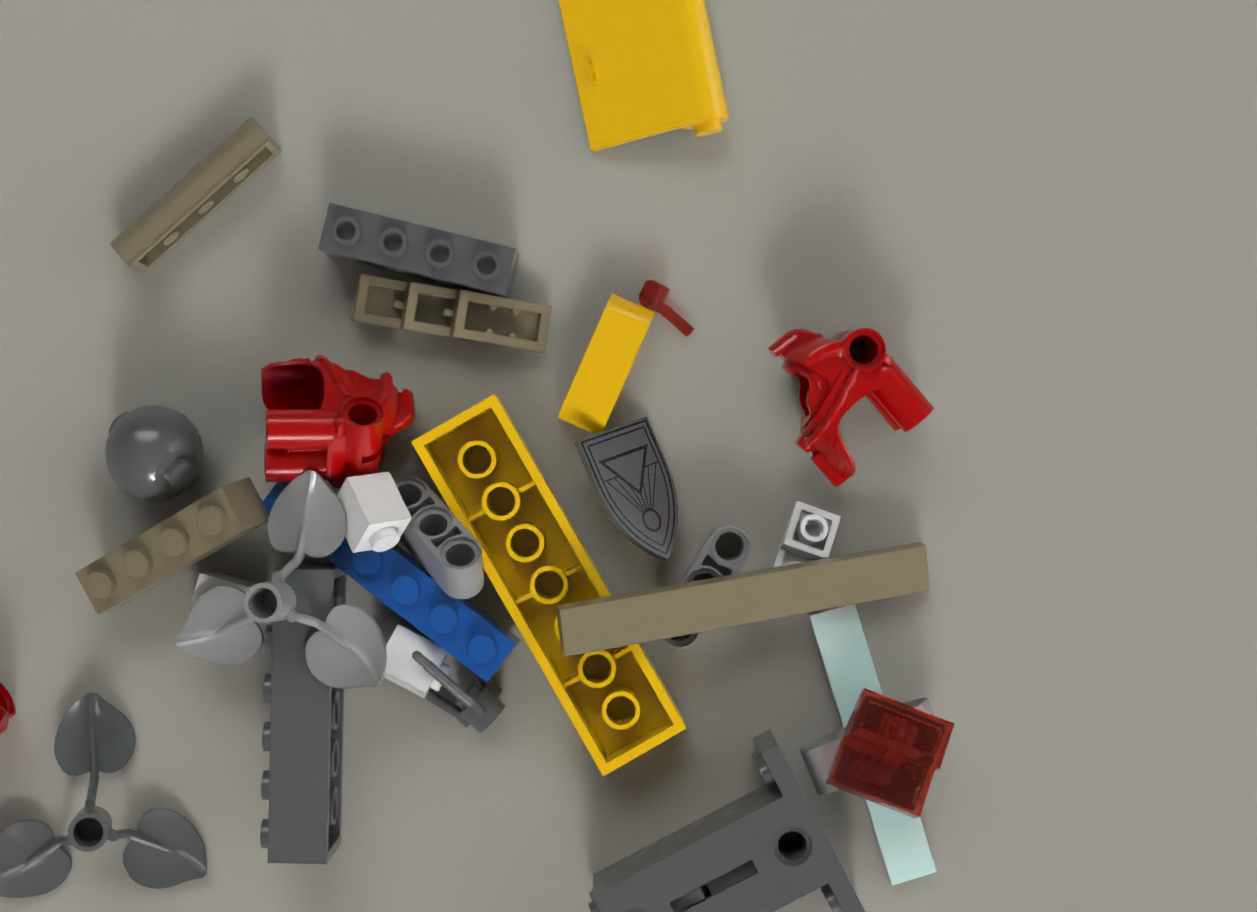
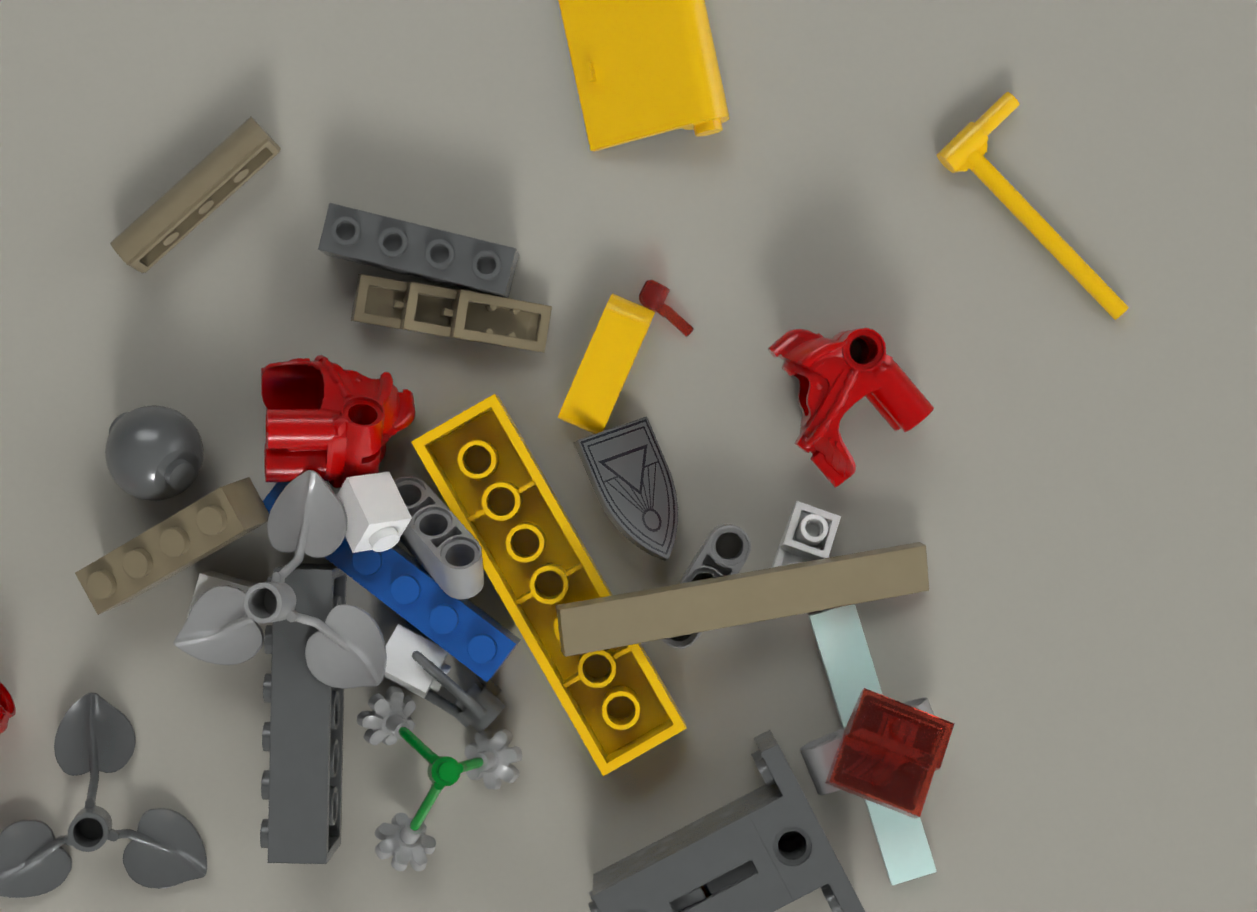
none -> light grey plant [357,686,522,871]
none -> yellow bar [936,92,1129,320]

